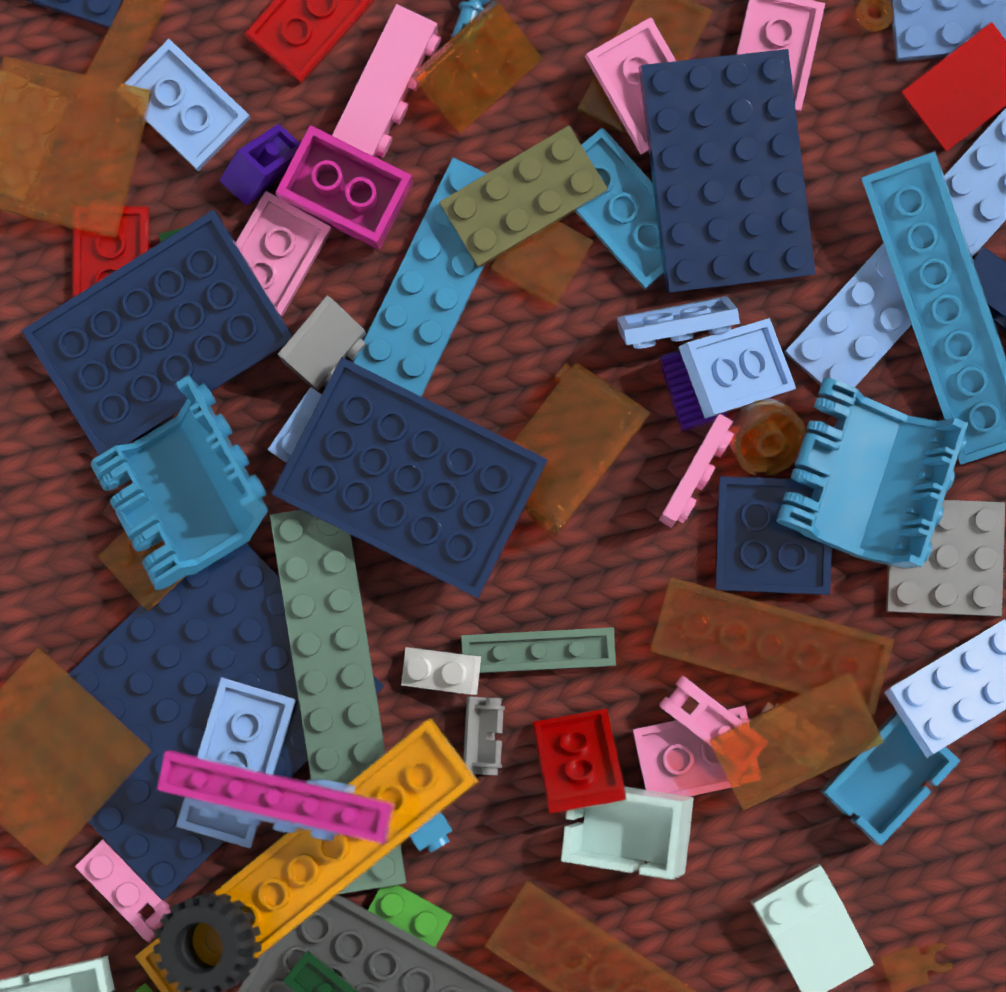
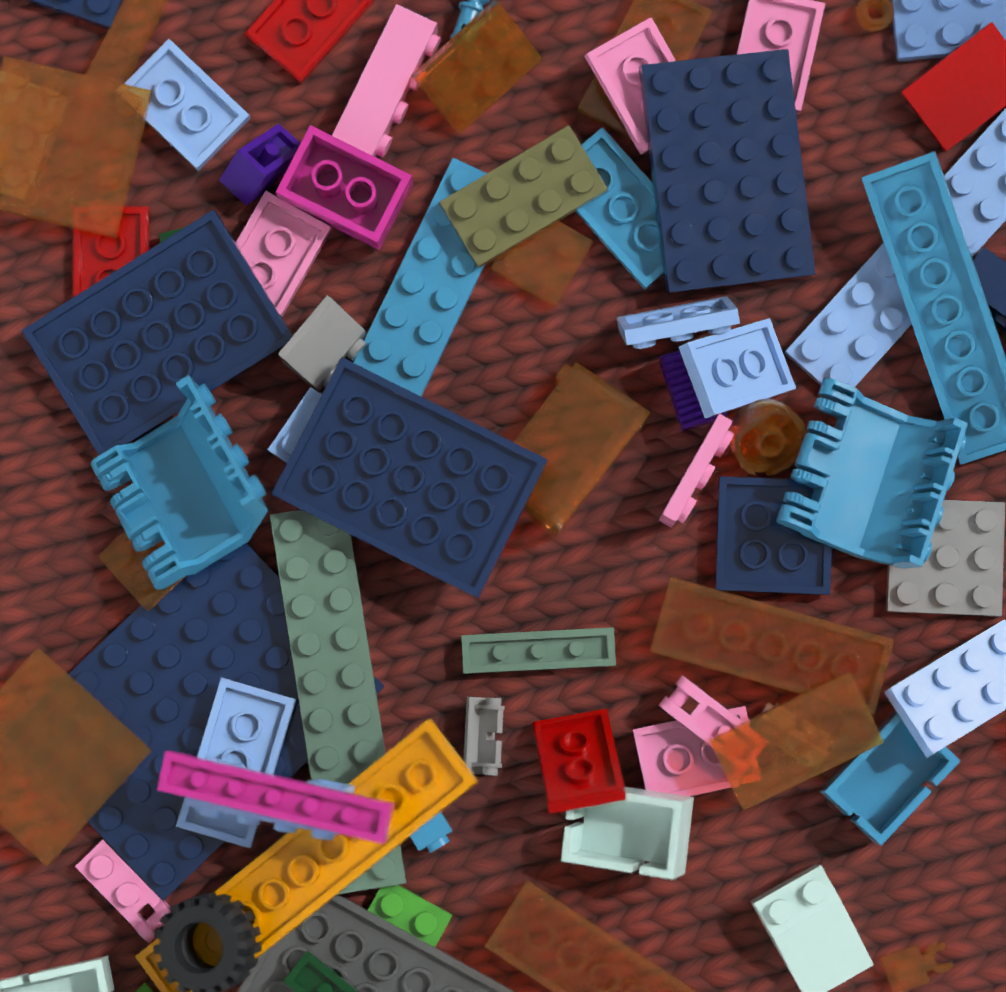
white plate [401,647,481,695] -> none

